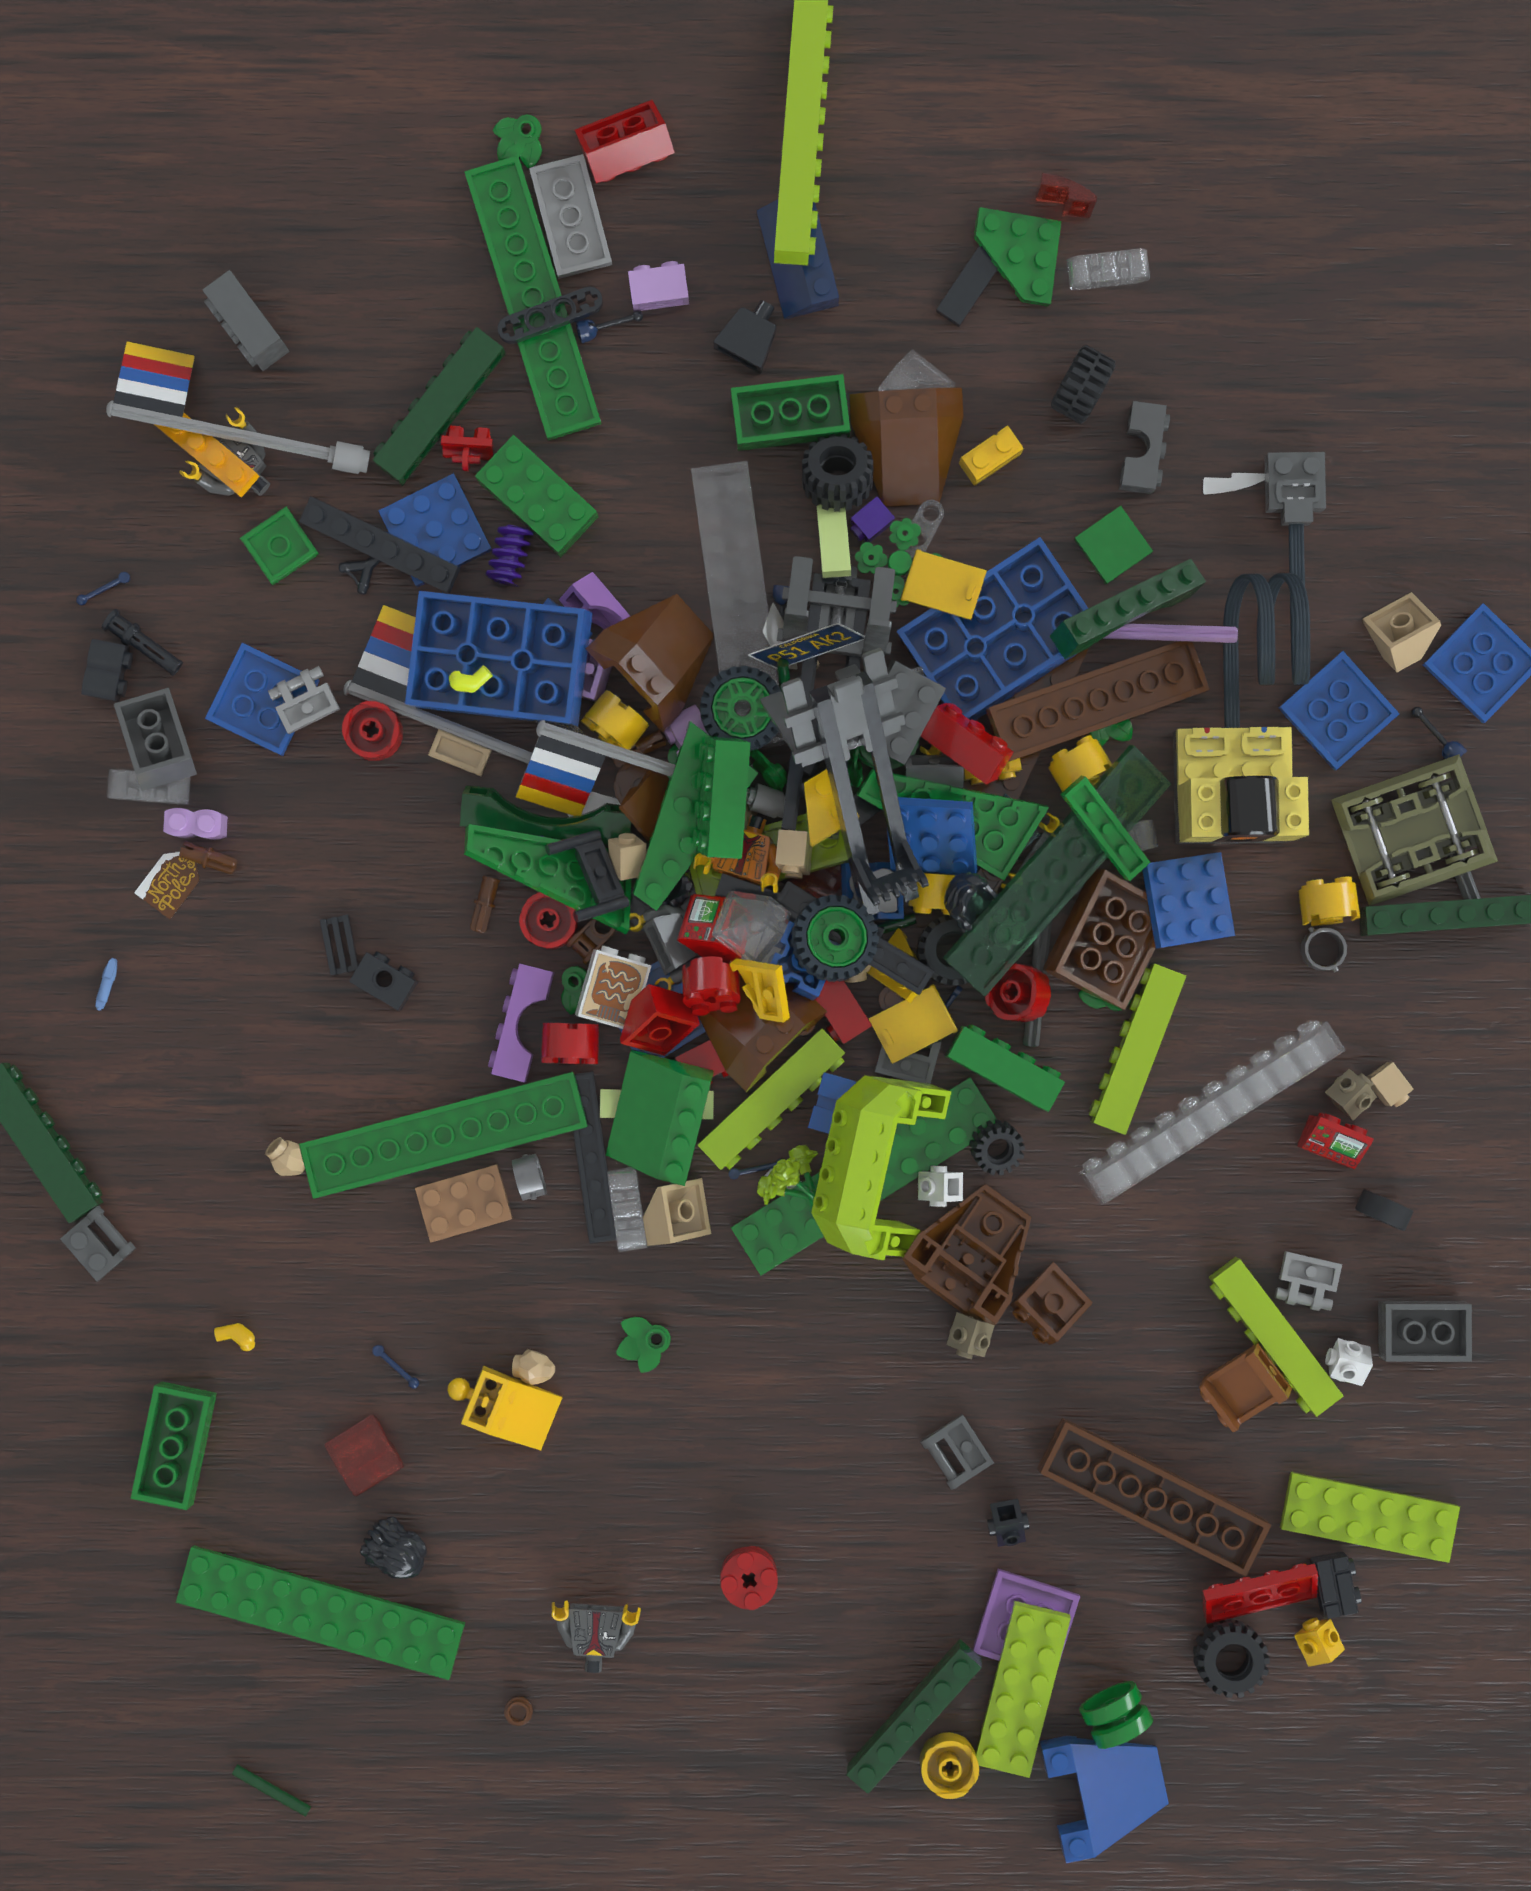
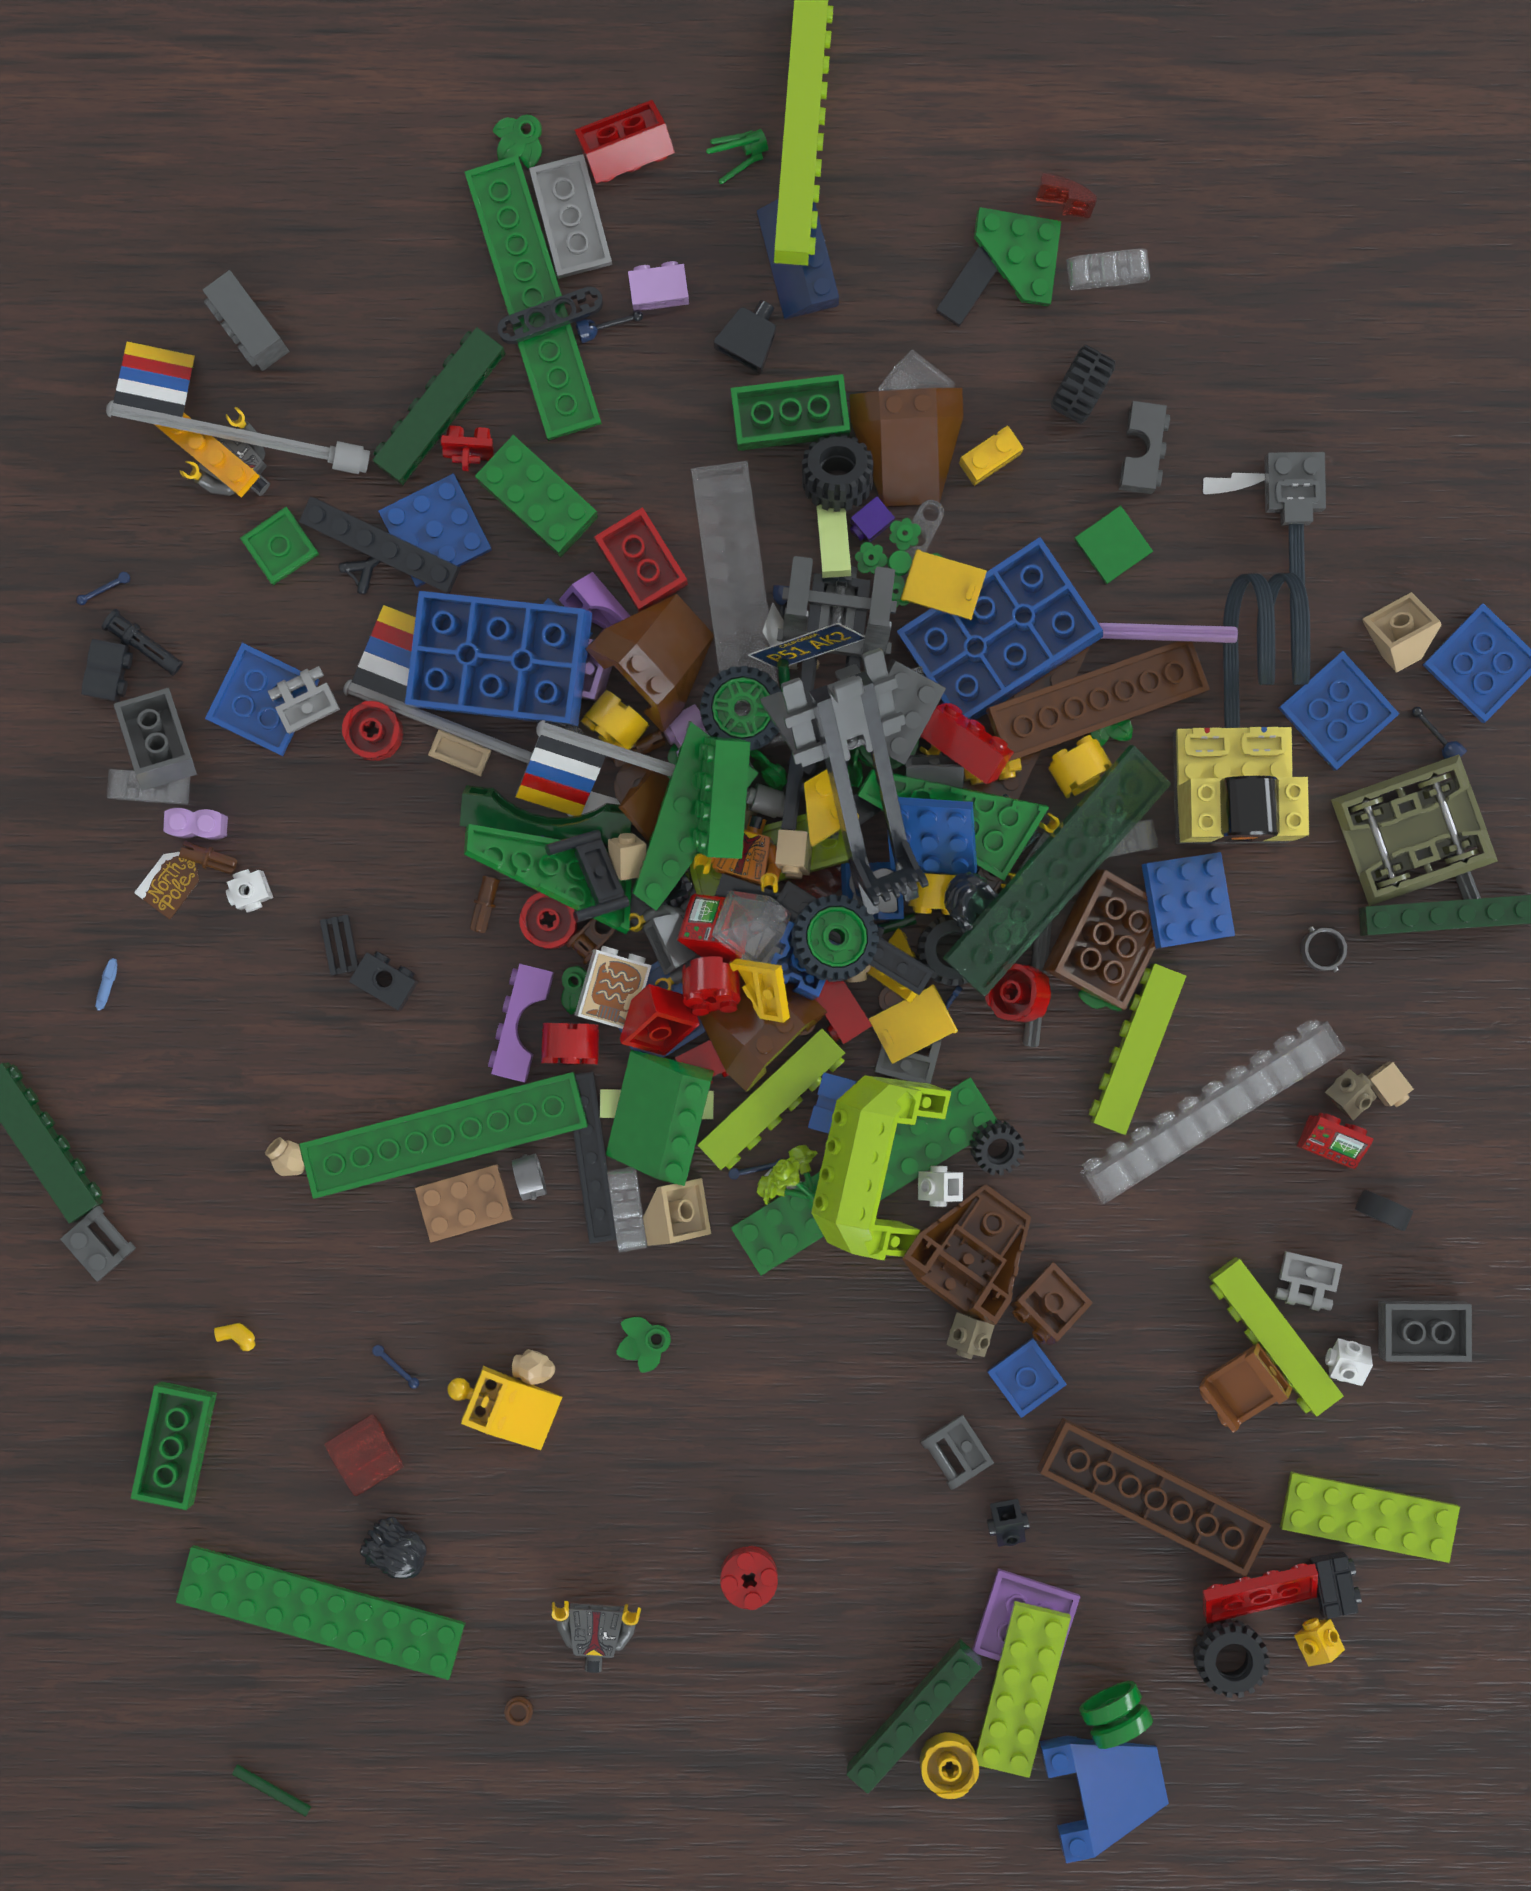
neon yellow arm [449,665,493,693] -> none
dark purple piece [485,525,534,587] -> none
green brick [944,1024,1065,1112] -> none
dark green arch [1050,559,1206,659] -> none
green plate [1060,775,1151,881] -> none
yellow brick [1298,877,1360,926] -> none
none -> white brick [226,869,273,912]
none -> red brick [594,507,688,612]
none -> green plant [706,129,768,184]
none -> blue plate [987,1338,1067,1418]

